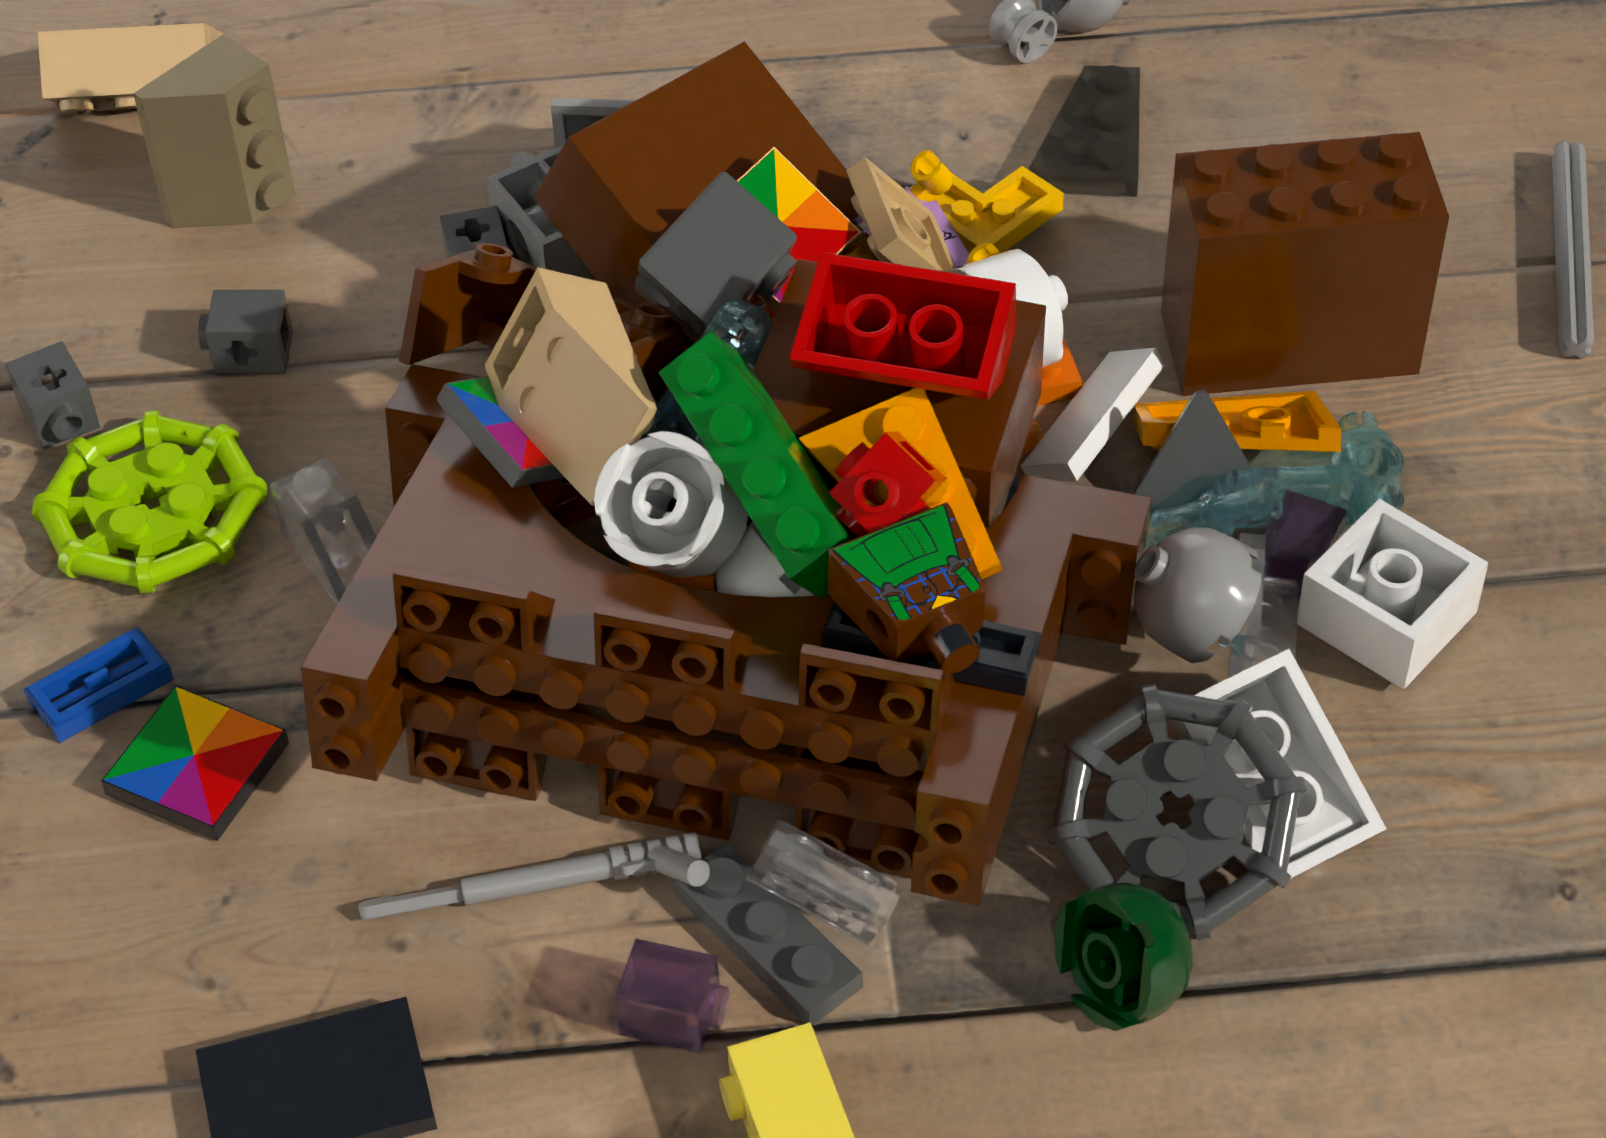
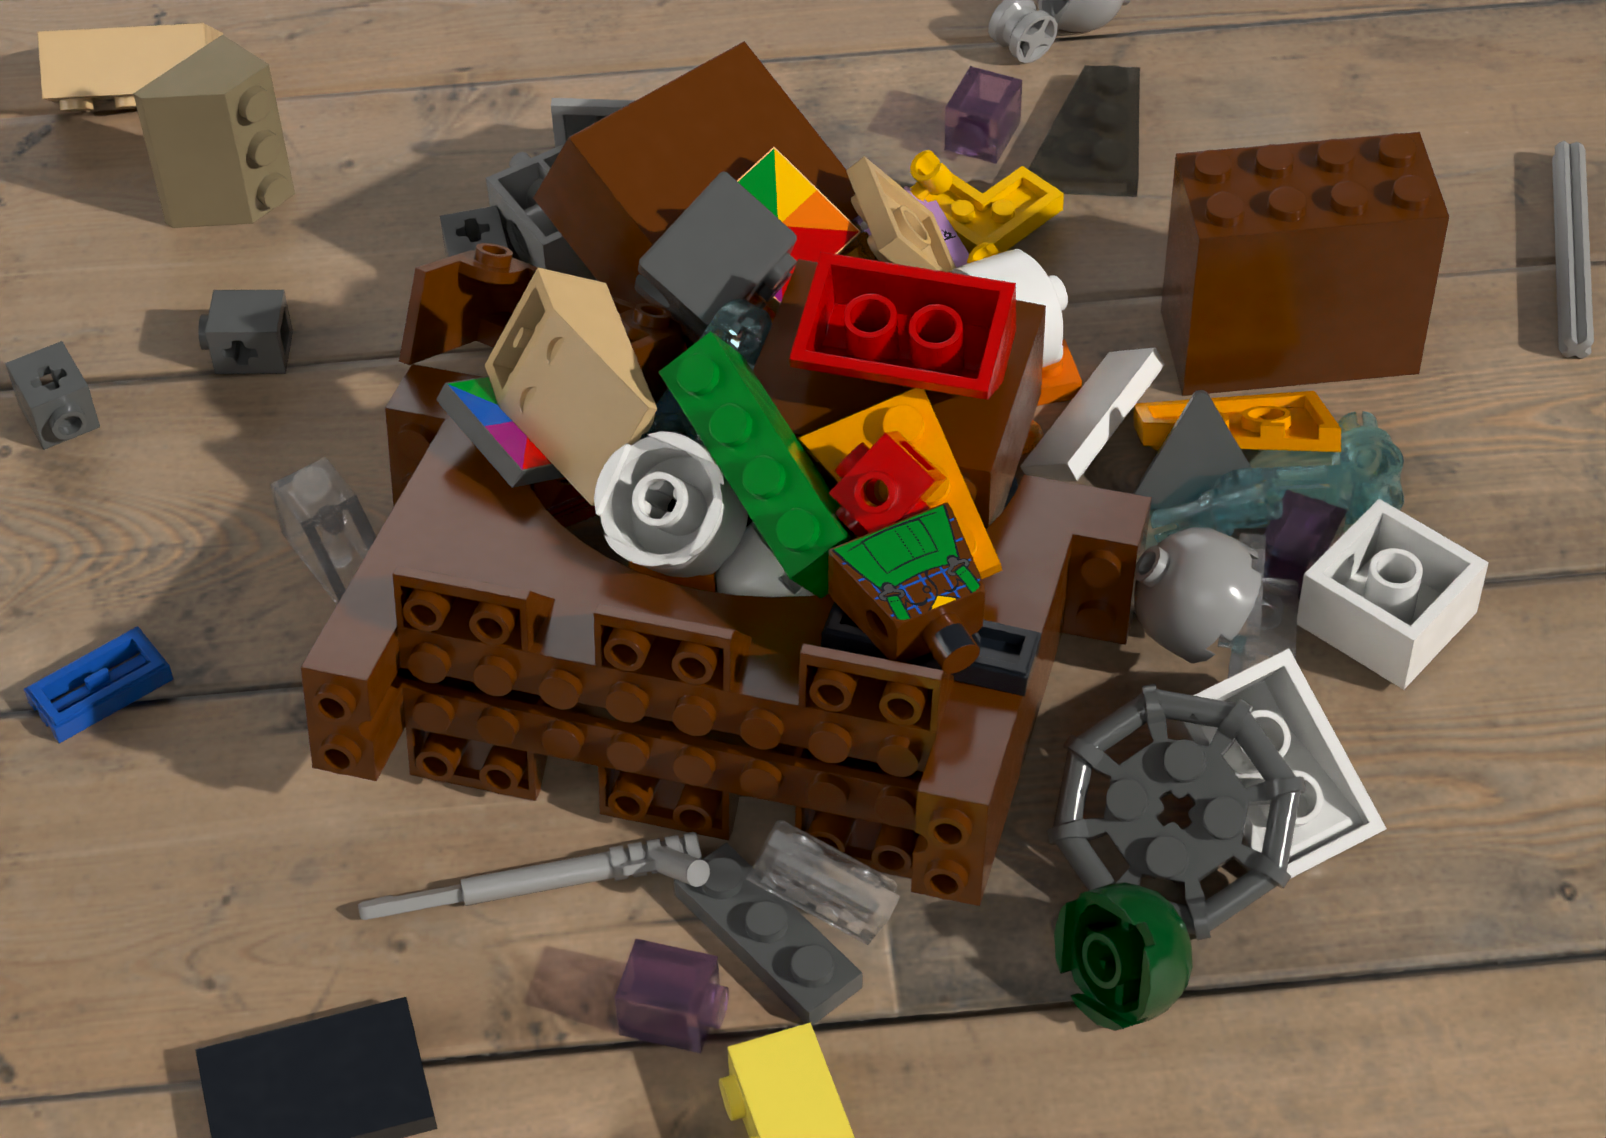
lime plate [32,410,267,594] -> none
tile [101,685,289,841] -> none
none -> clear purple brick [944,66,1022,164]

